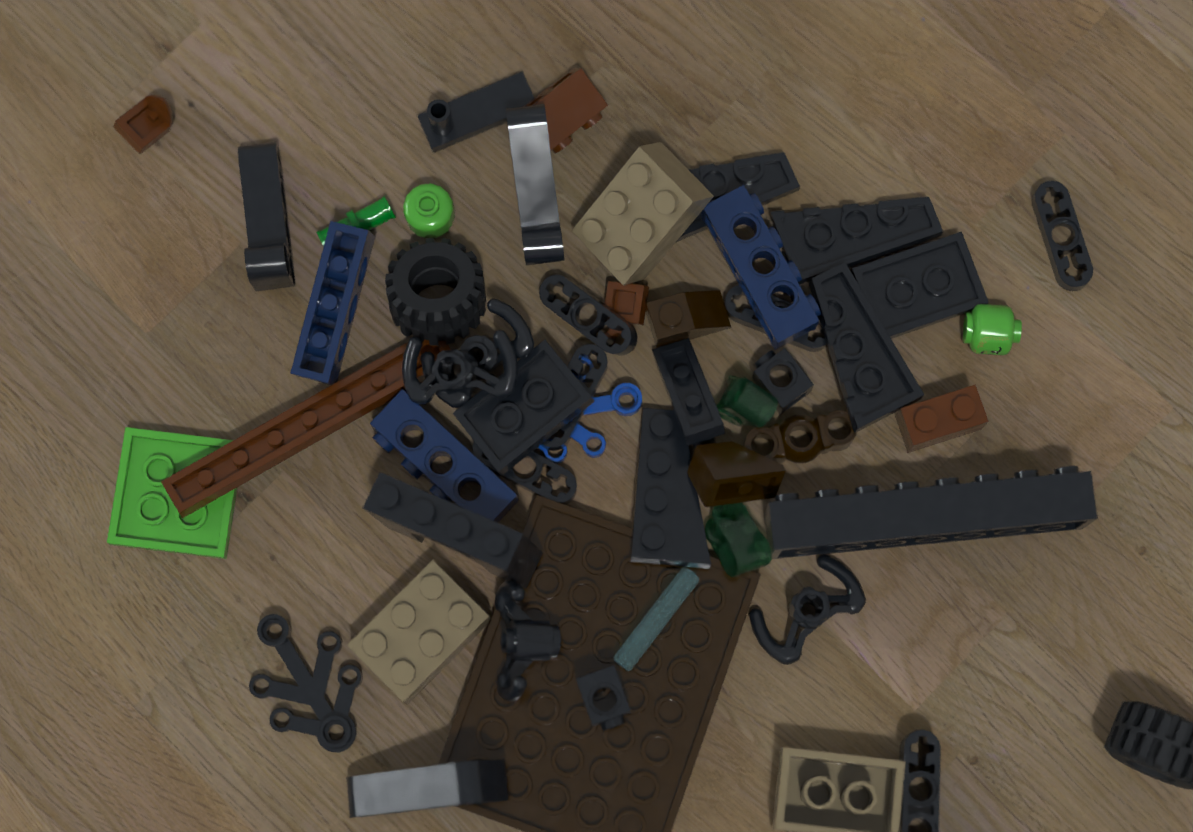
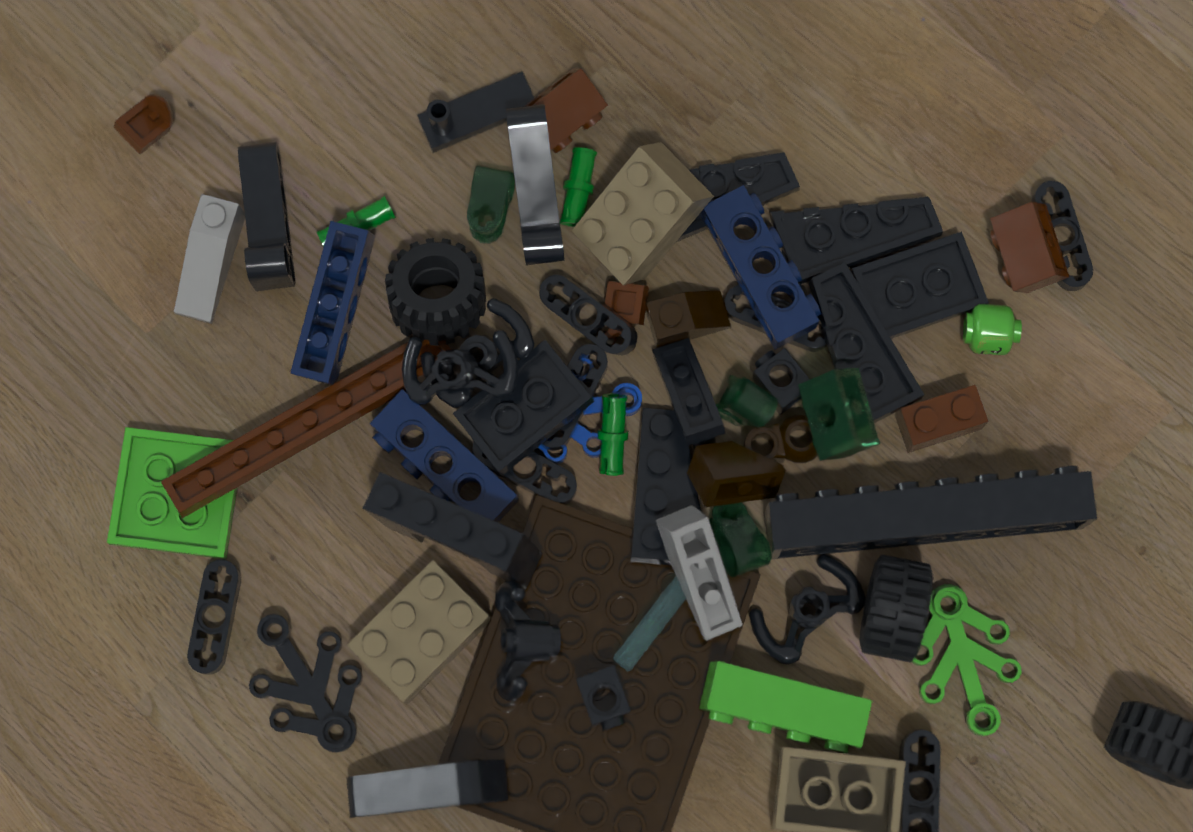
bright green head [403,183,455,239] -> none
none -> light grey slope [174,194,245,324]
none -> black beam [187,559,241,675]
none -> clear green piece [467,165,515,244]
none -> green pin [560,147,597,228]
none -> green pin [597,393,629,476]
none -> light grey slope [656,505,742,641]
none -> bright green brick [699,661,872,754]
none -> clear green brick [798,368,880,461]
none -> black tyre [859,554,933,663]
none -> bright green plant [912,584,1022,736]
none -> reddish brown brick [990,201,1069,293]

